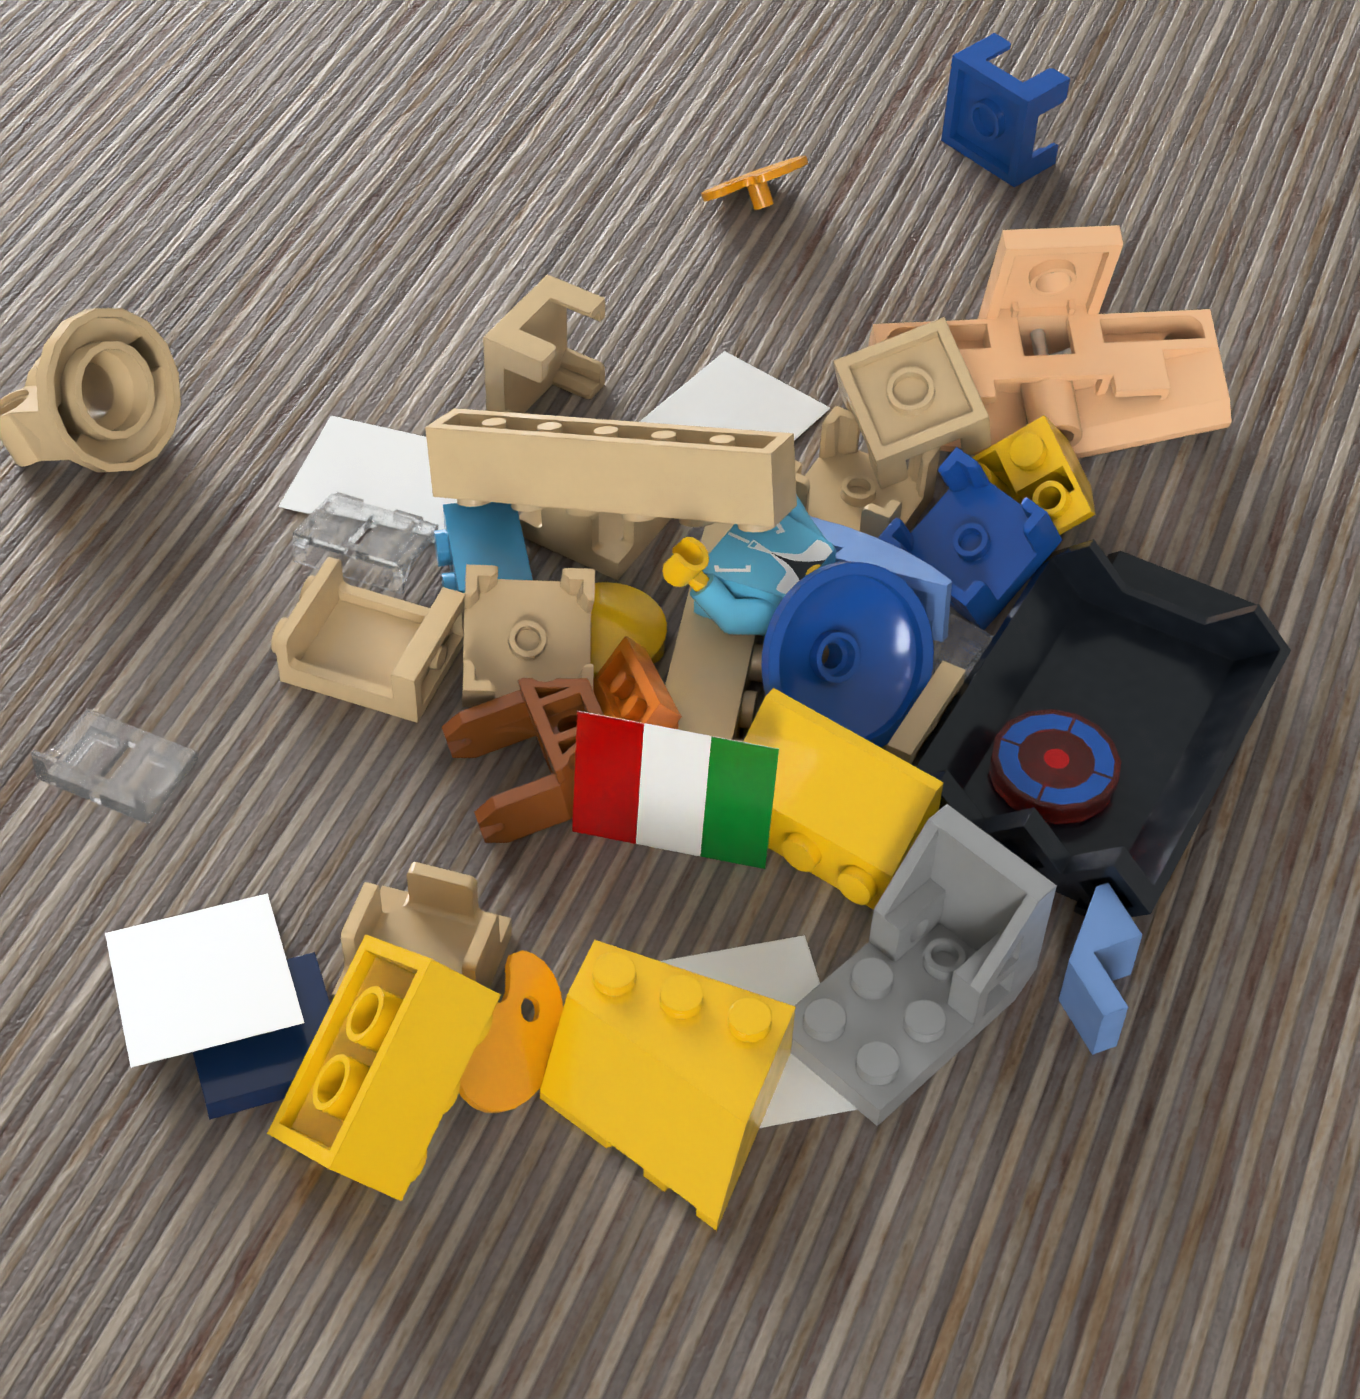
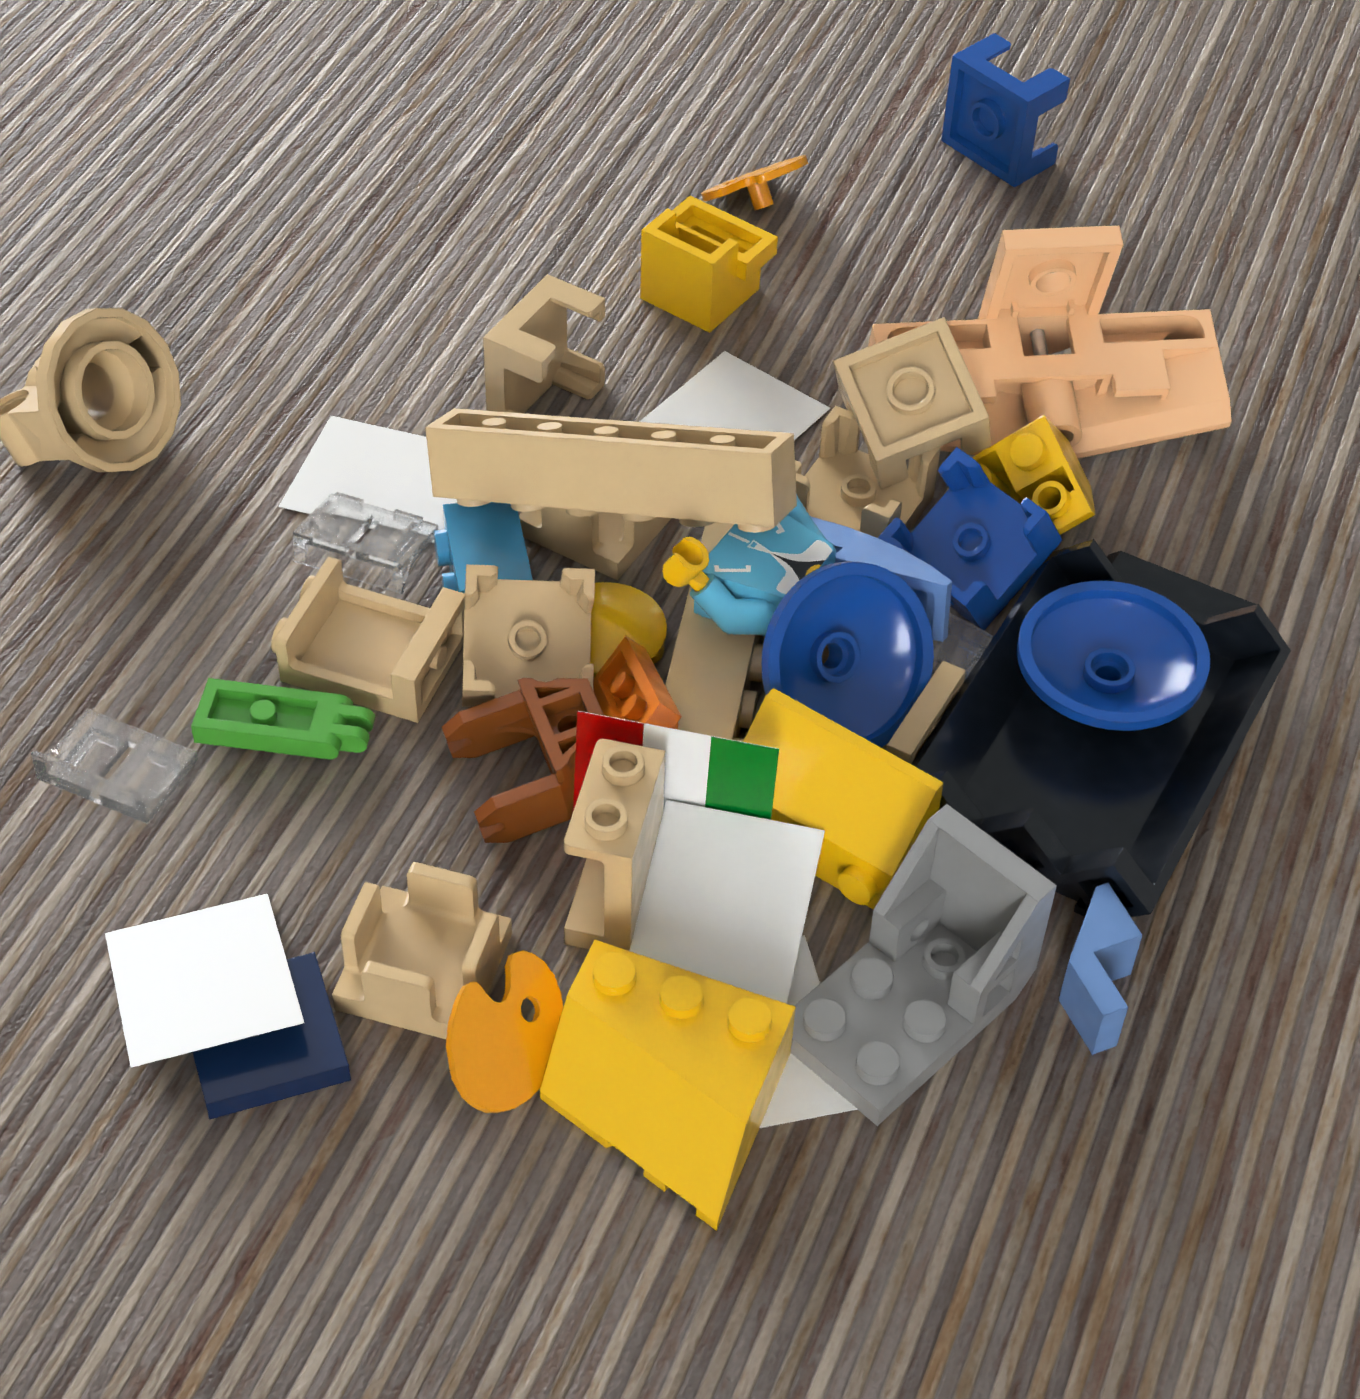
yellow slope [267,934,501,1201] -> none
tile [989,709,1121,824] -> none
none -> bright green hinge [191,678,376,759]
none -> tan panel [564,739,665,951]
none -> white sticker [629,800,825,1004]
none -> yellow plate [640,195,778,333]
none -> blue dish [1017,581,1210,731]

